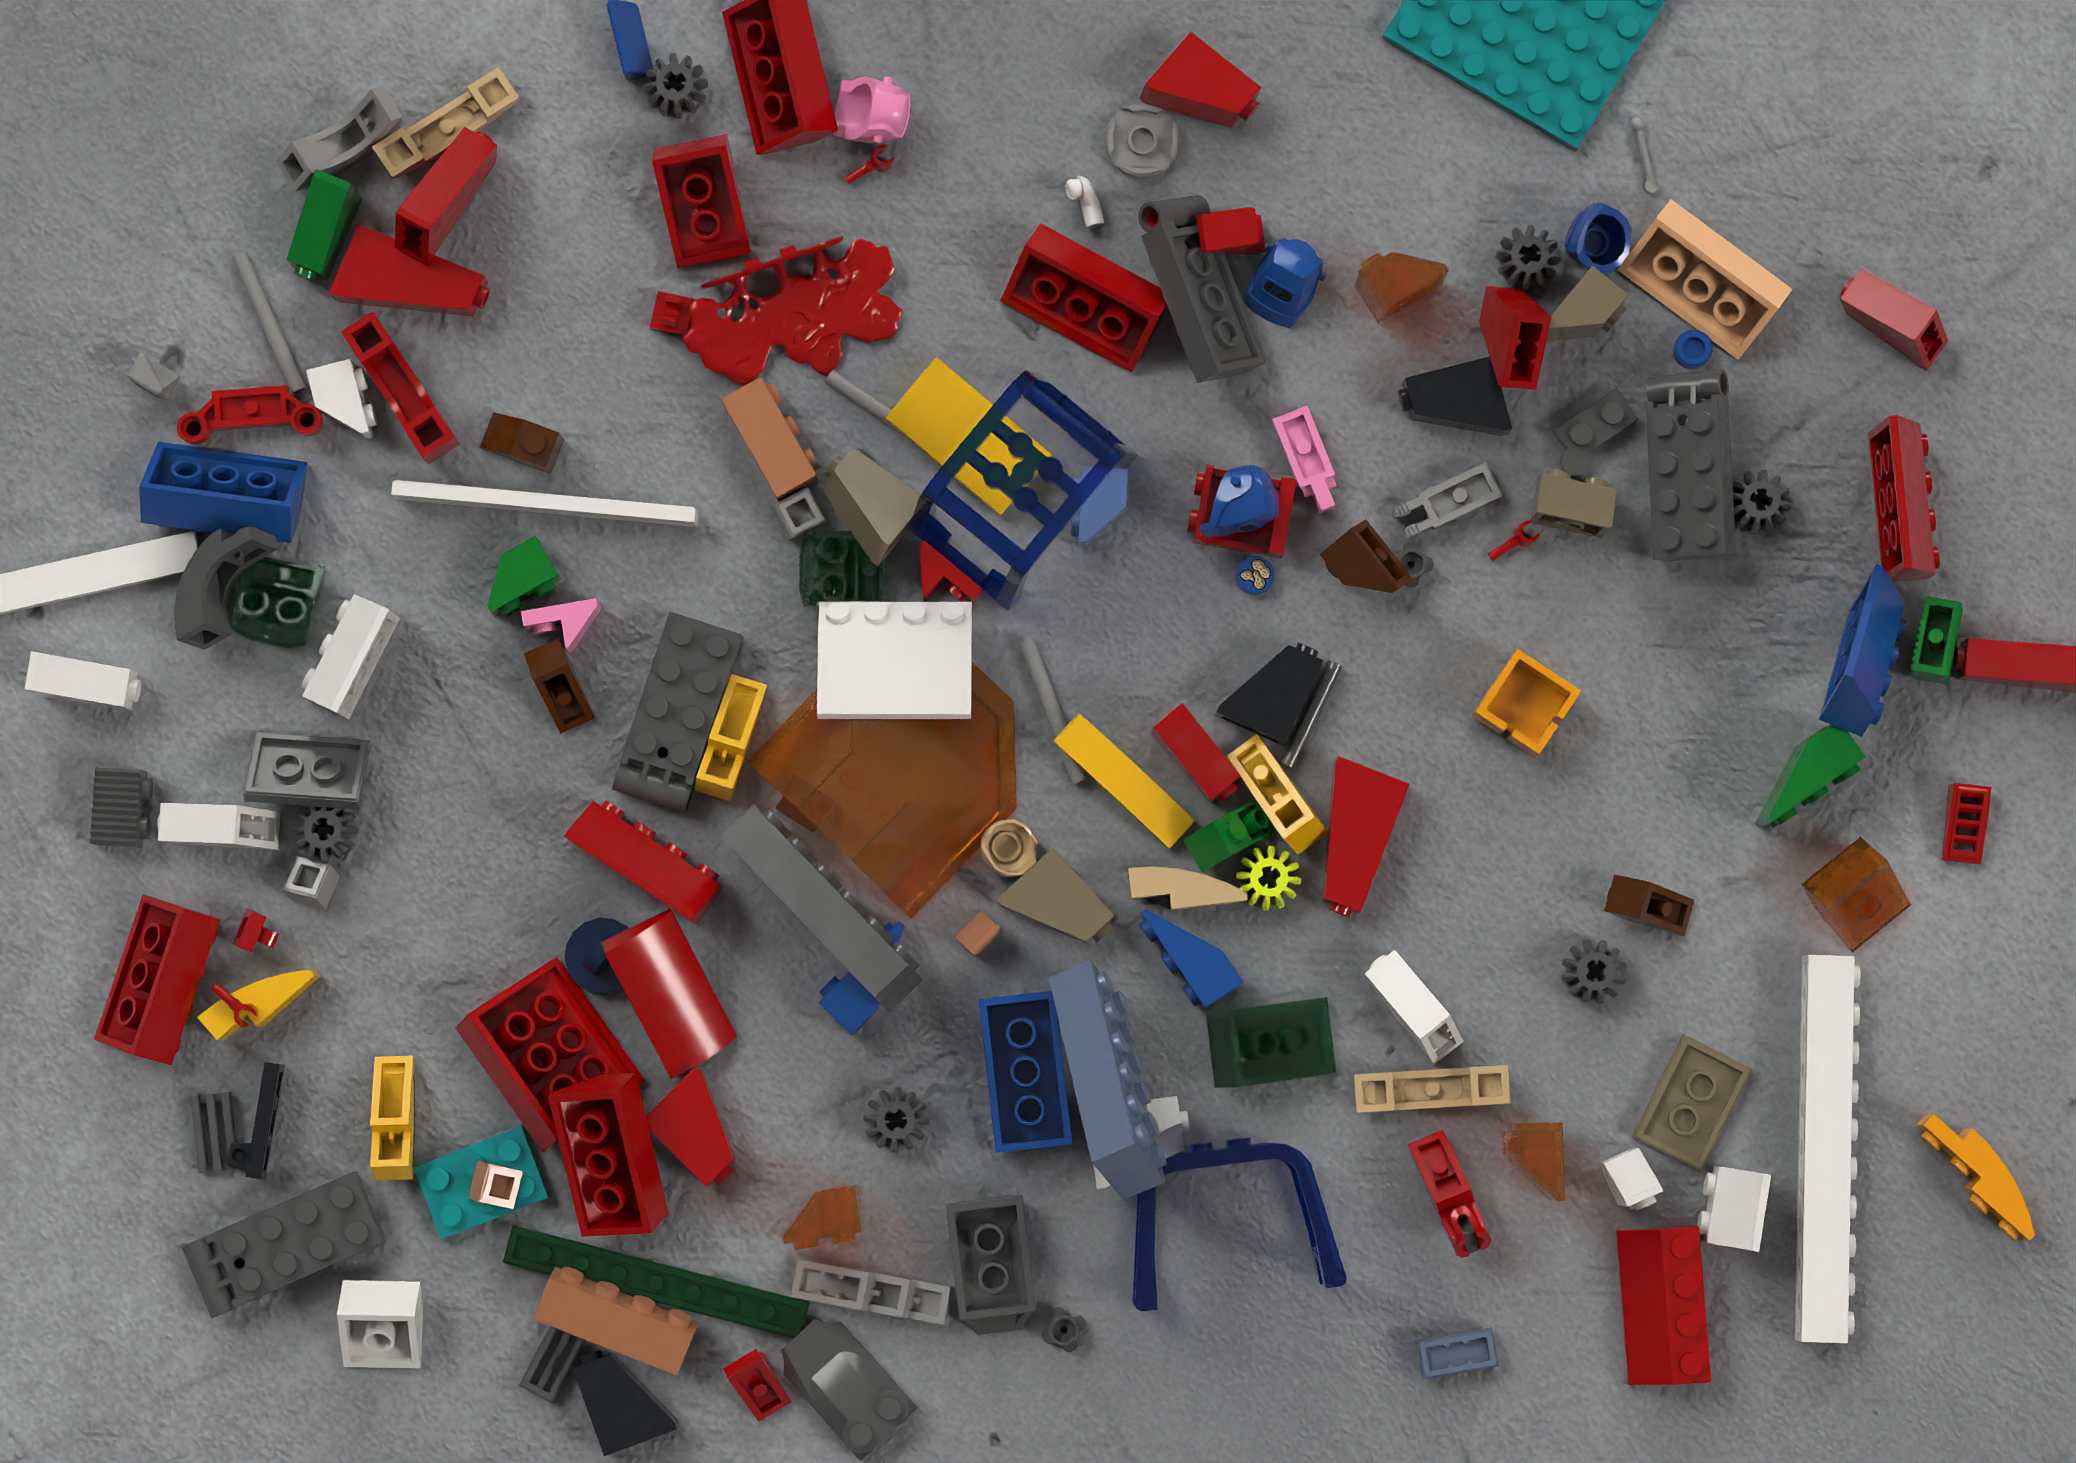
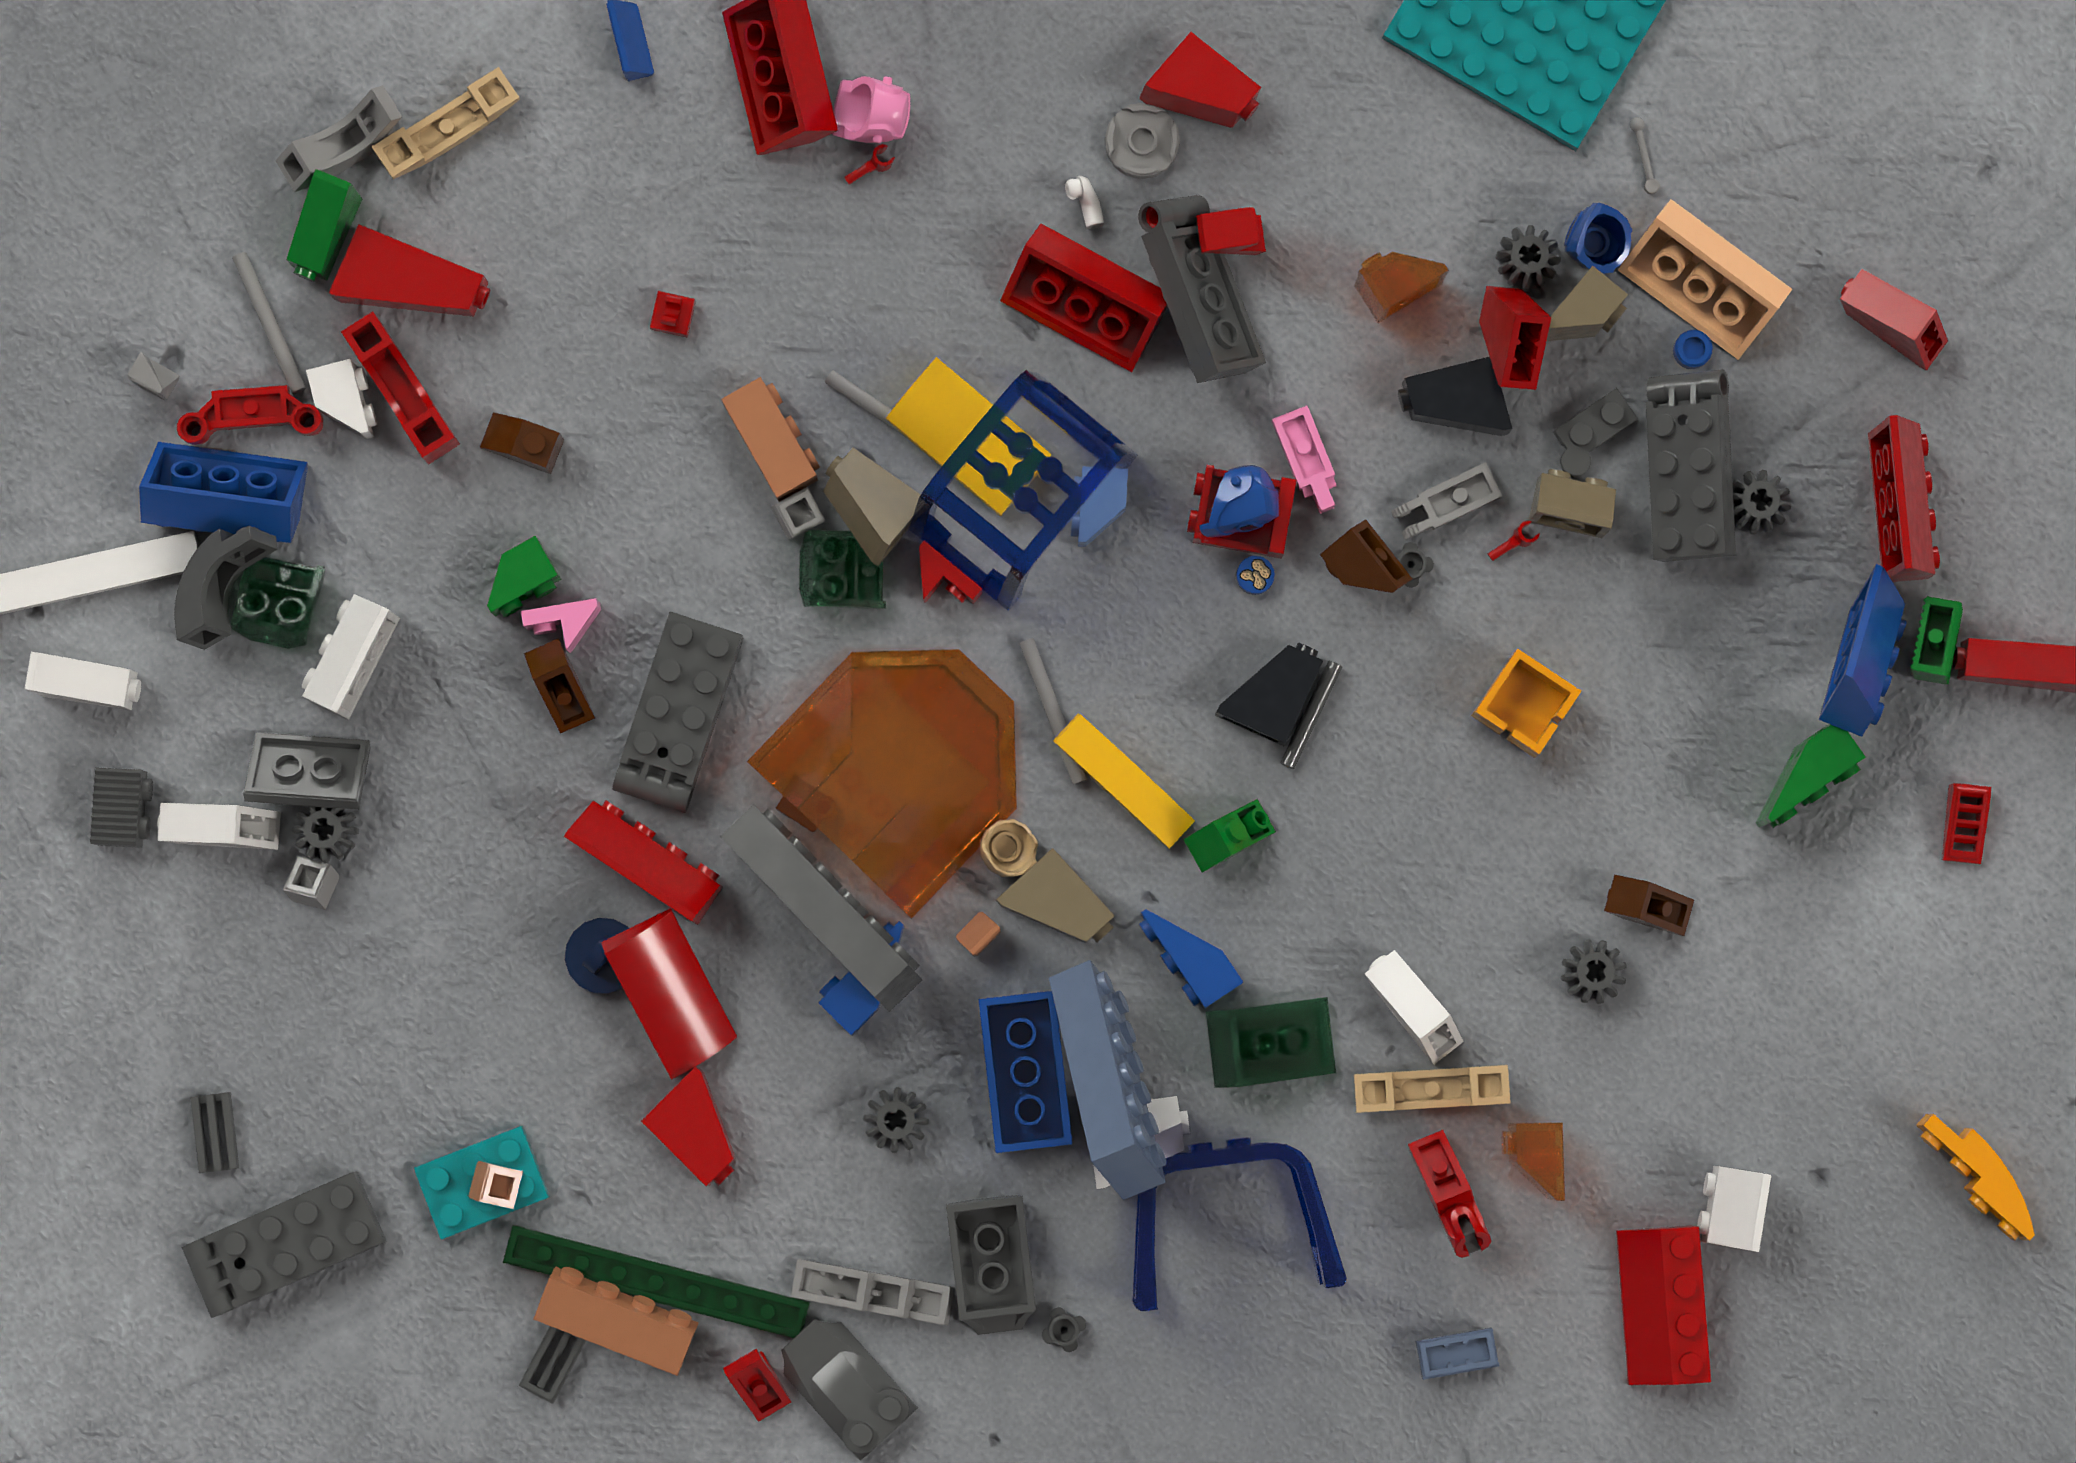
red slope [94,894,220,1065] -> none
yellow slope [197,970,321,1041] -> none
red hand [212,983,258,1027] -> none
black hinge [228,1062,285,1179] -> none
red tile [232,909,279,952] -> none
white slope [337,1280,423,1368] -> none
yellow slope [370,1056,415,1180] -> none
white tile [391,480,698,527] -> none
red slope [395,127,497,266] -> none
red slope [455,956,645,1153] -> none
red slope [548,1072,668,1237] -> none
black slope [573,1349,680,1456] -> none
dark grey gear [644,53,708,119] -> none
red slope [652,134,751,268] -> none
red plant [681,236,902,386] -> none
yellow slope [694,674,768,802] -> none
clear orange slope [783,1184,864,1250] -> none
white slope [817,602,972,719] -> none
tan slope [1128,866,1248,911] -> none
red slope [1151,703,1240,803] -> none
yellow slope [1227,734,1329,855] -> none
neon yellow gear [1236,846,1301,911] -> none
blue helmet [1244,238,1327,328] -> none
red slope [1323,756,1410,917] -> none
white slope [1599,1148,1663,1210] -> none
dark tan tile [1631,1034,1752,1172] -> none
white brick [1795,955,1861,1343] -> none
clear orange slope [1801,837,1911,953] -> none

